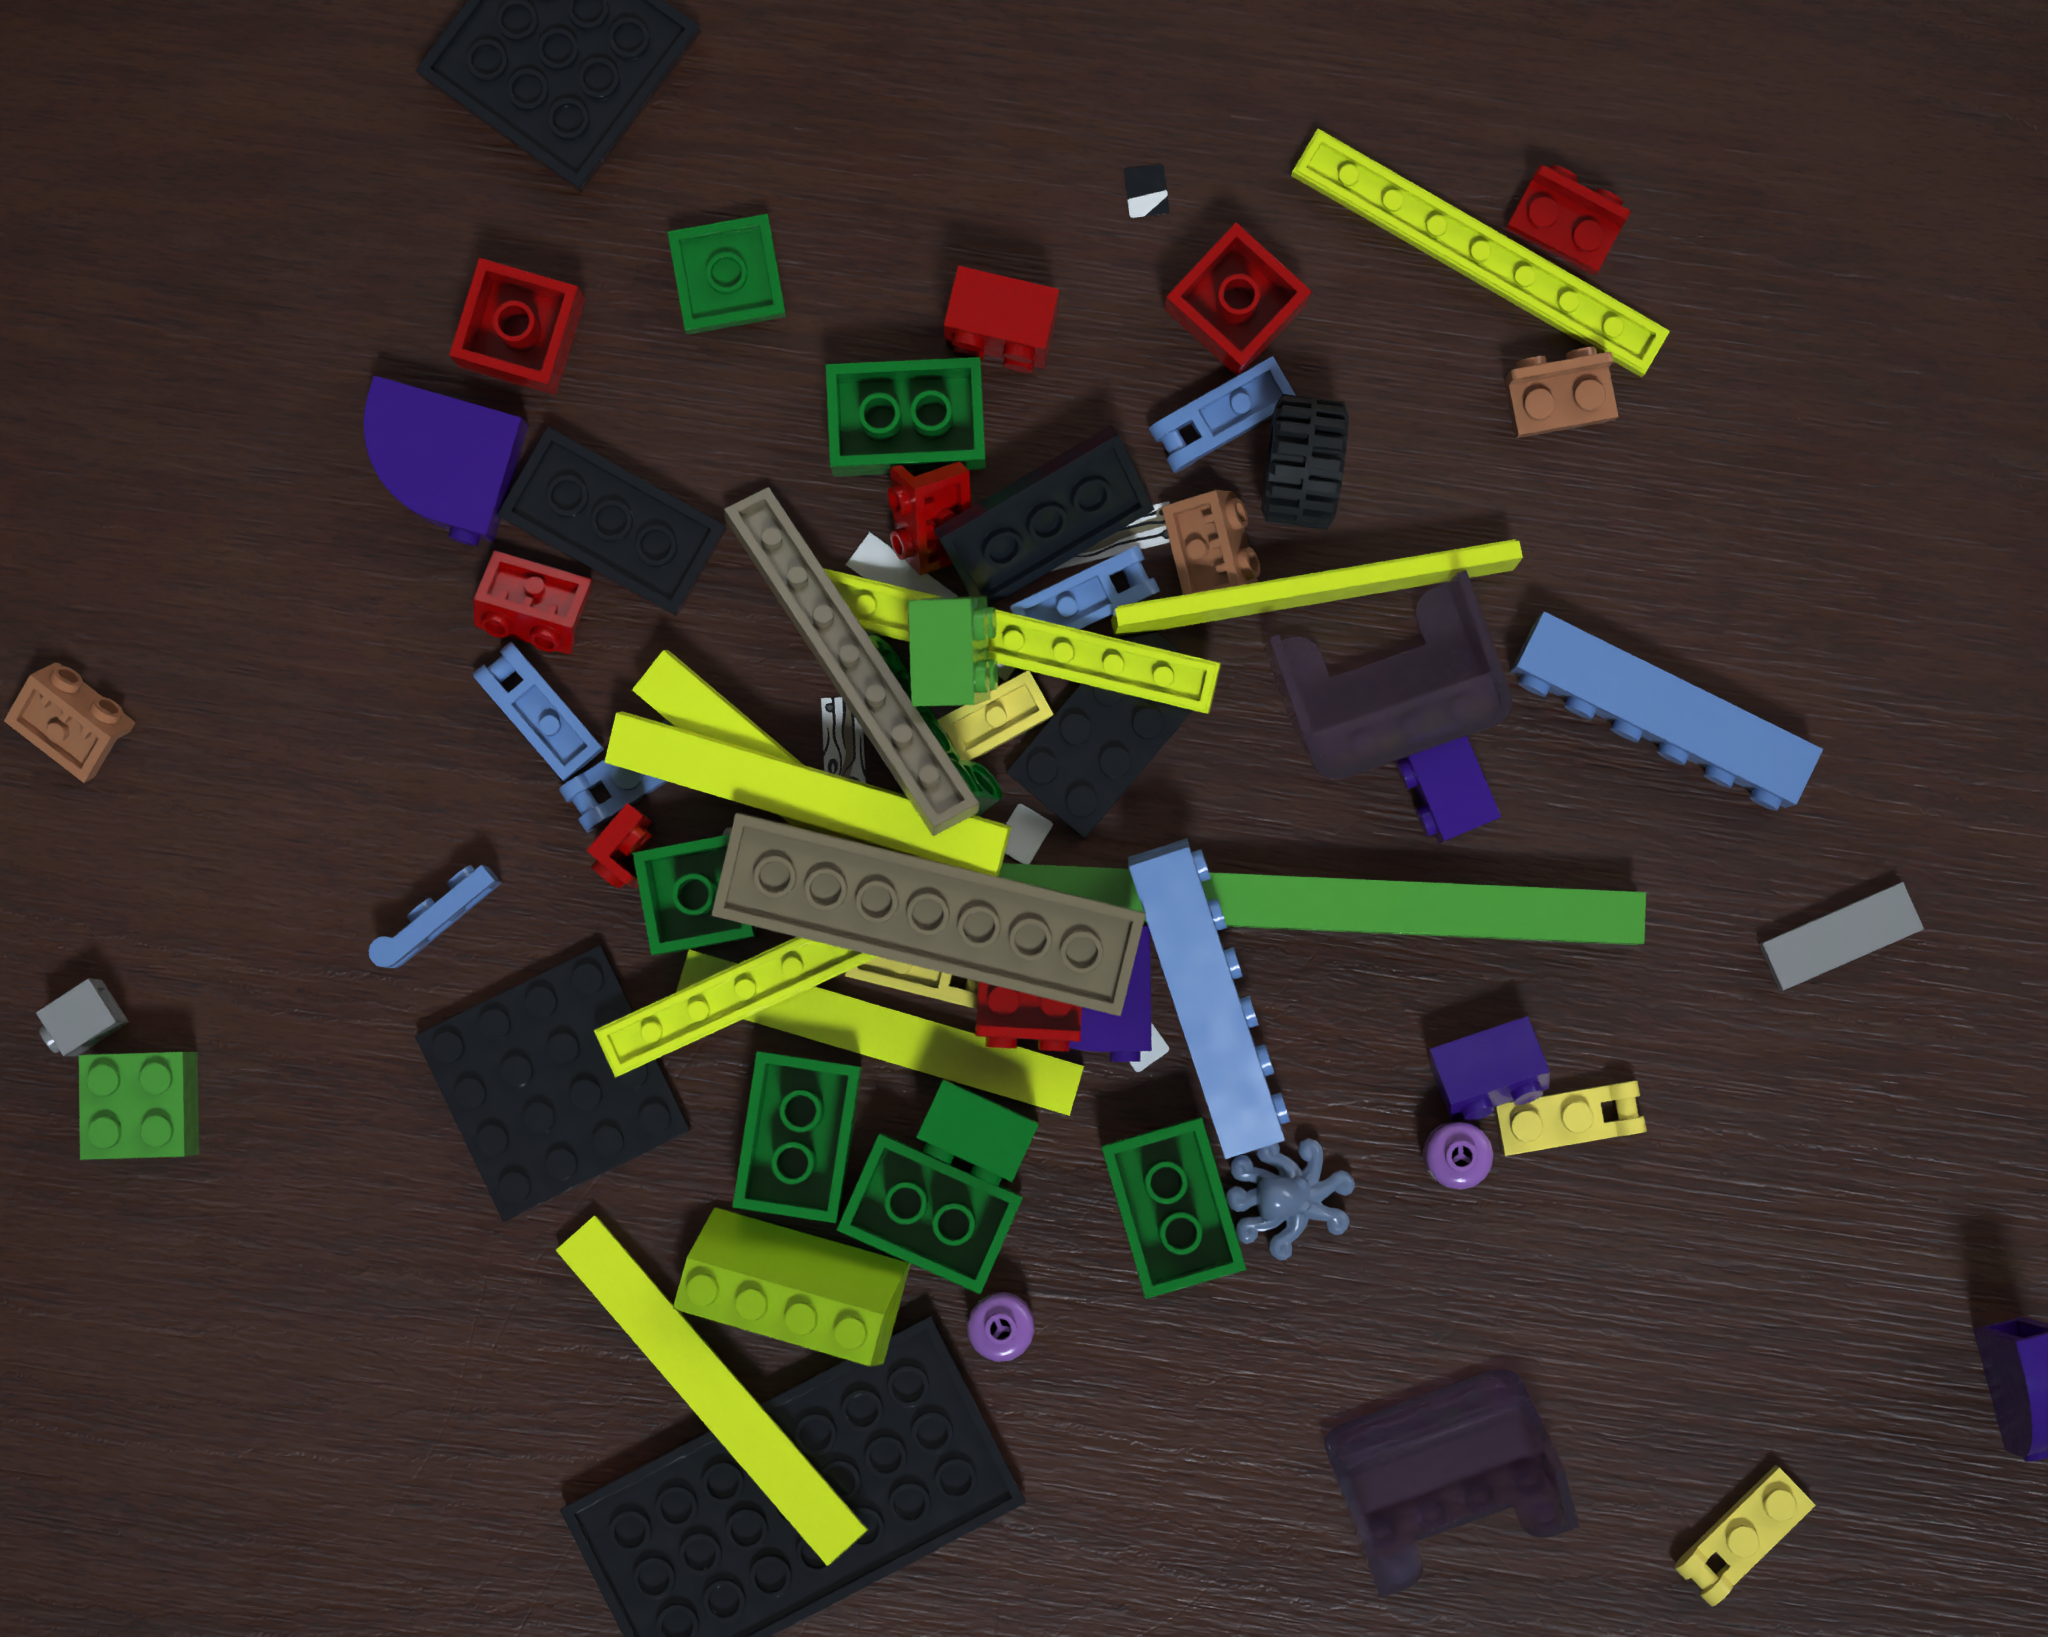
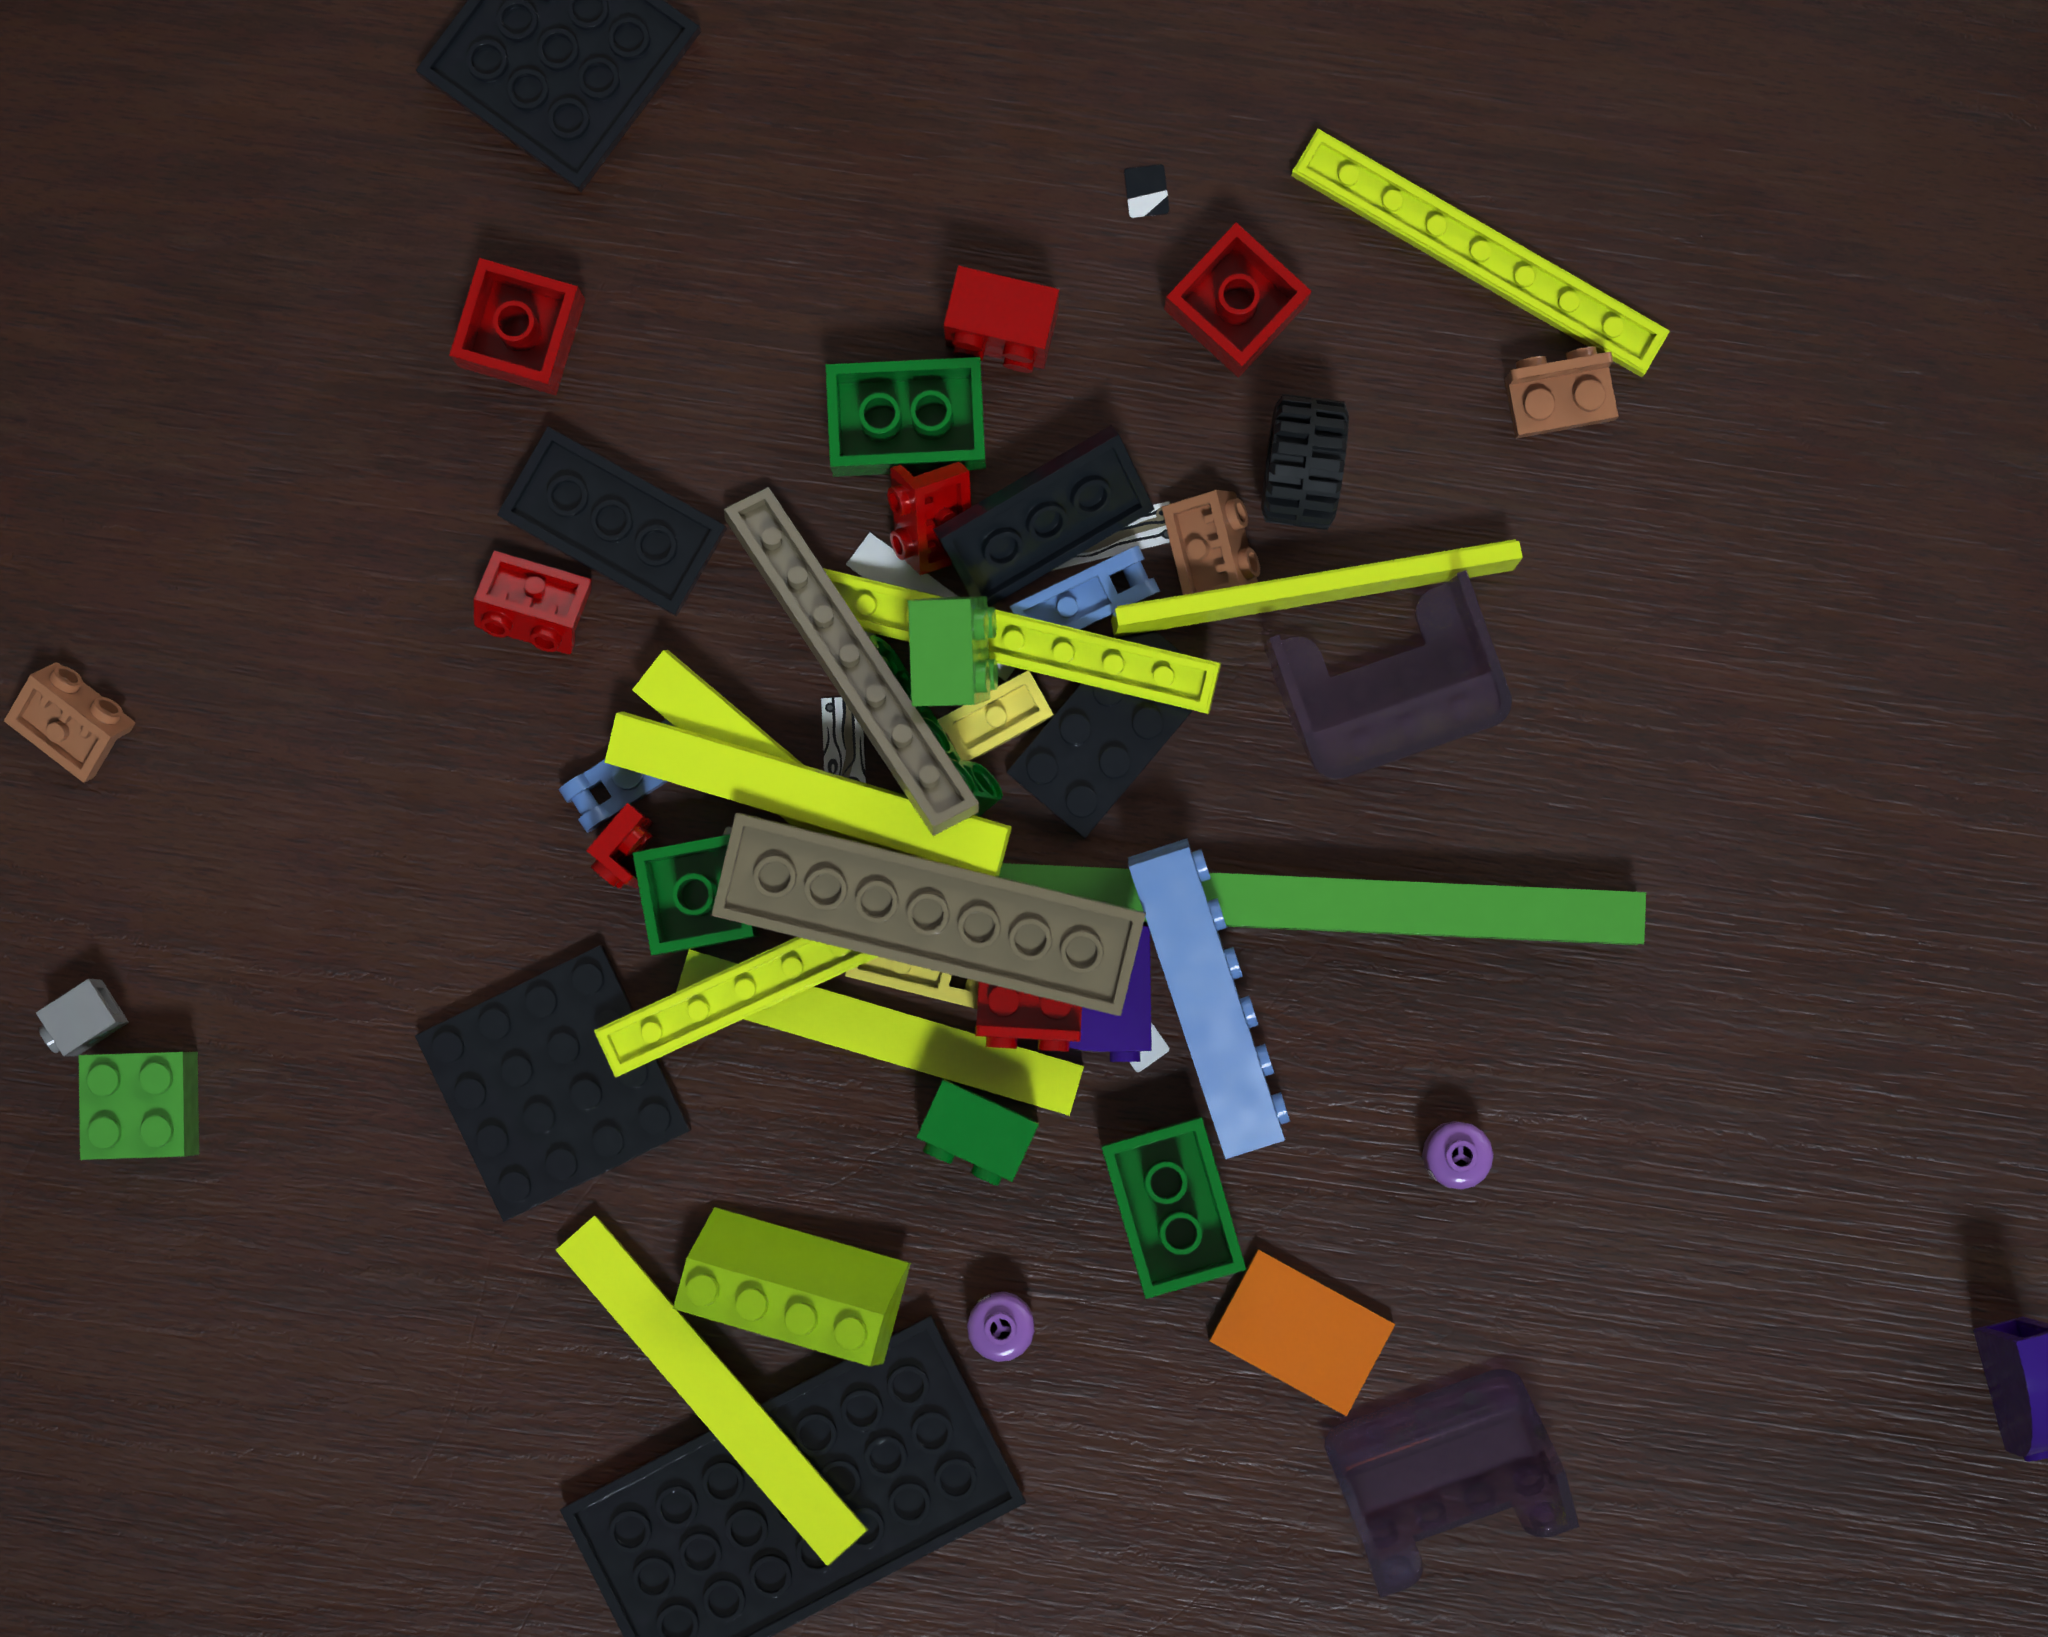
dark purple brick [364,376,529,546] -> none
medium blue plate [369,865,502,968] -> none
medium blue plate [472,641,604,782] -> none
green plate [667,214,787,335] -> none
green brick [733,1051,863,1223] -> none
green brick [837,1133,1023,1294] -> none
white sticker [1005,804,1053,864] -> none
medium blue plate [1149,356,1295,473] -> none
sand blue animal [1225,1138,1355,1260] -> none
dark purple brick [1395,722,1501,844] -> none
dark purple brick [1429,1016,1550,1122] -> none
light yellow plate [1494,1080,1647,1156] -> none
red bracket [1506,164,1631,276] -> none
medium blue brick [1510,612,1823,811] -> none
light yellow plate [1674,1465,1816,1607] -> none
light grey tile [1759,882,1924,991] -> none
none -> orange tile [1209,1249,1396,1416]

